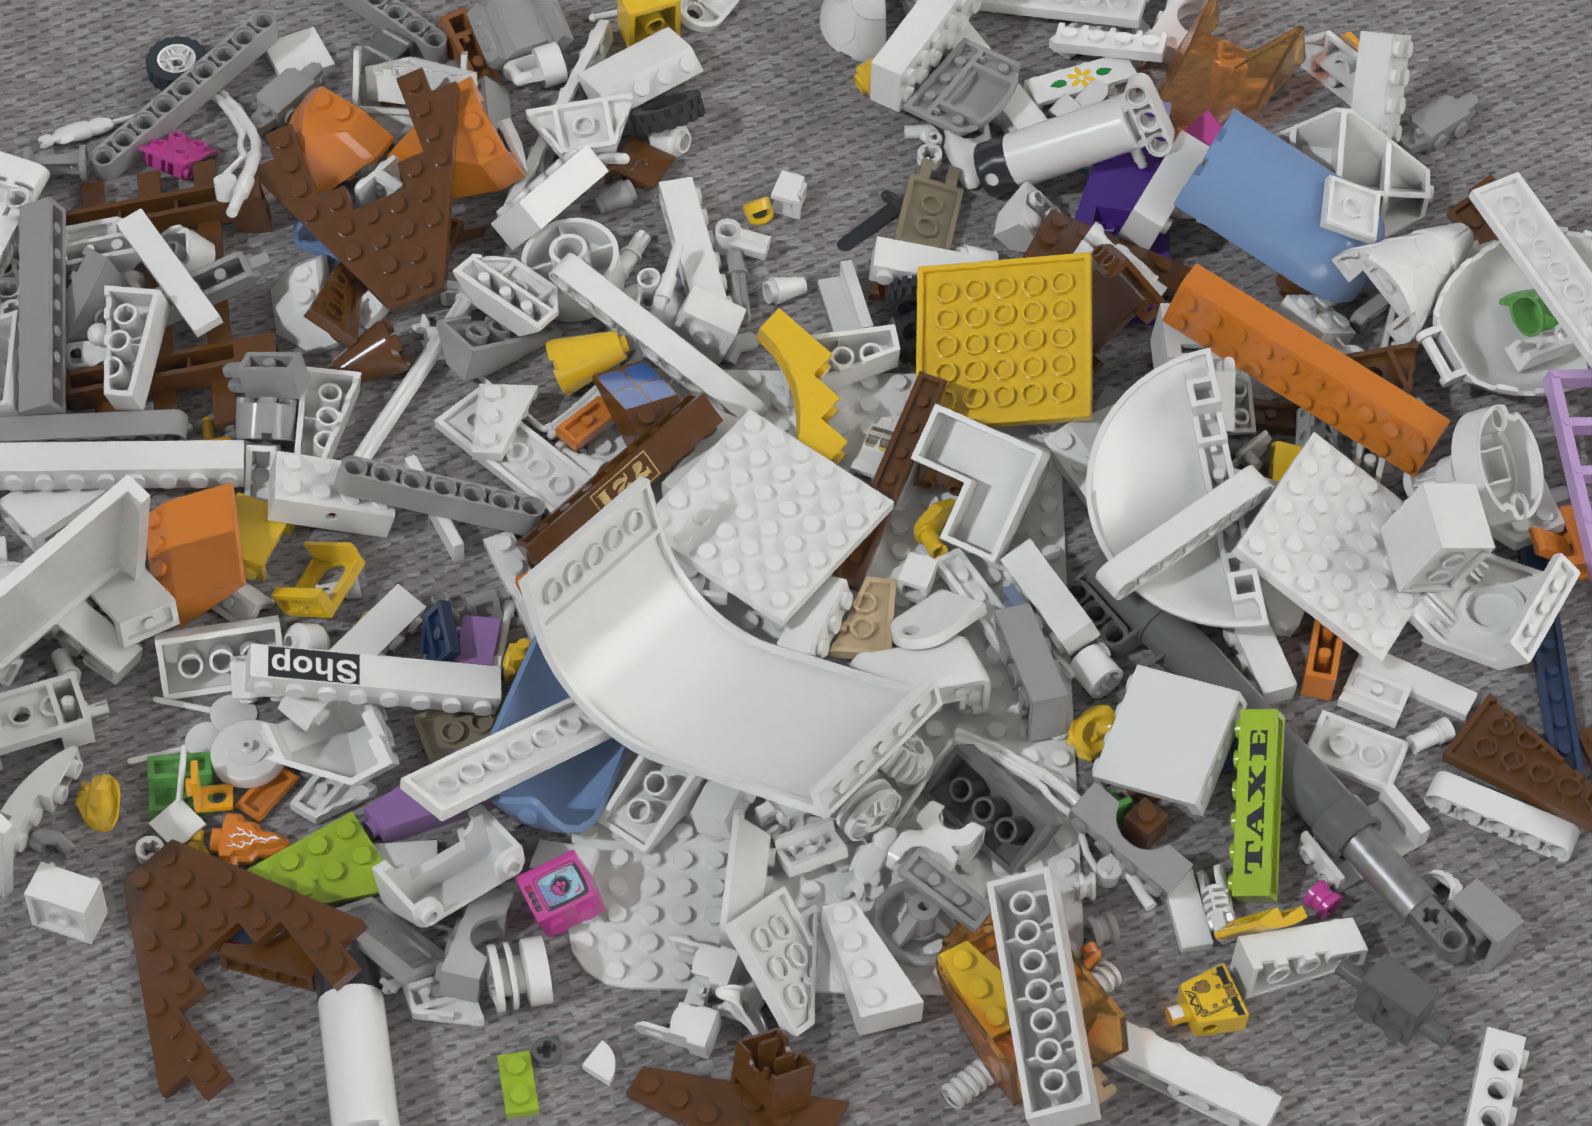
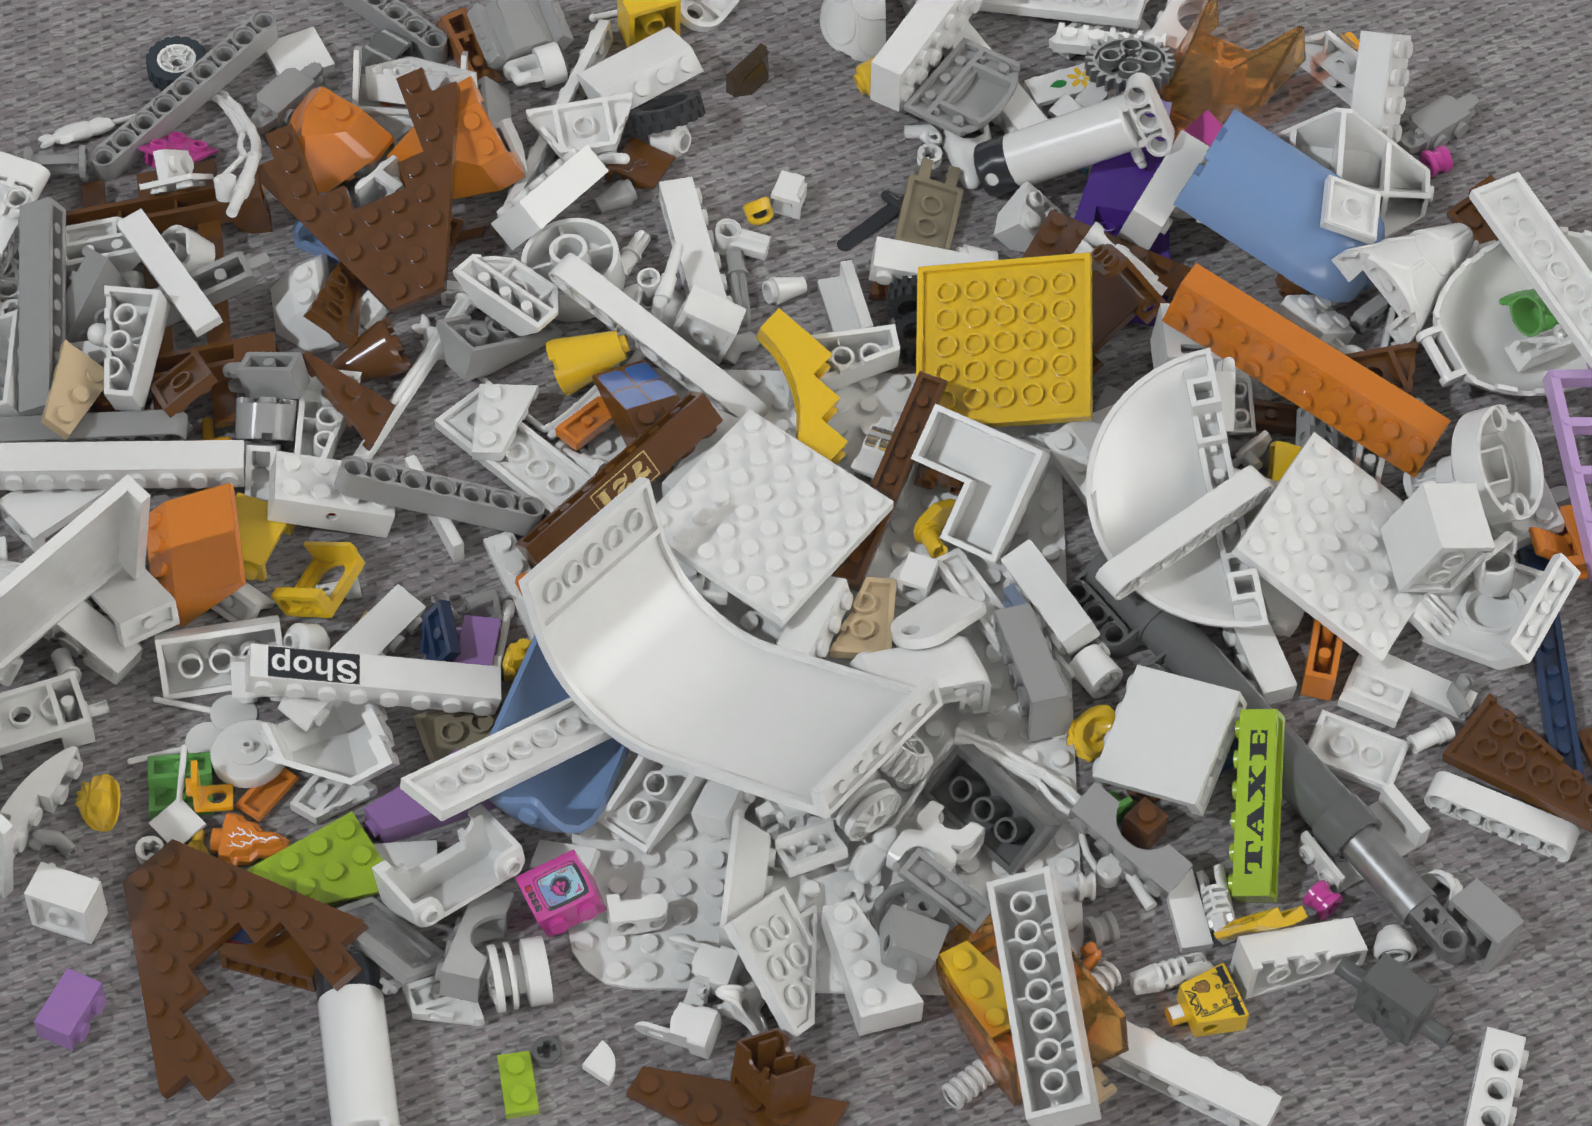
none -> medium lavender brick [34,968,107,1050]
none -> tan wing [41,340,104,440]
none -> white bracket [139,149,214,195]
none -> reddish brown plate [150,350,218,418]
none -> reddish brown wing [303,351,396,451]
none -> white leg [606,893,668,937]
none -> dark brown slope [726,43,770,97]
none -> light grey torso [879,904,949,984]
none -> dark grey gear [1084,34,1176,95]
none -> white hinge [1130,952,1214,995]
none -> white cone [1372,924,1417,964]
none -> dark pink wheel [1419,145,1453,178]
none -> light grey arm [1446,673,1474,719]
none -> white piece [1473,531,1517,597]

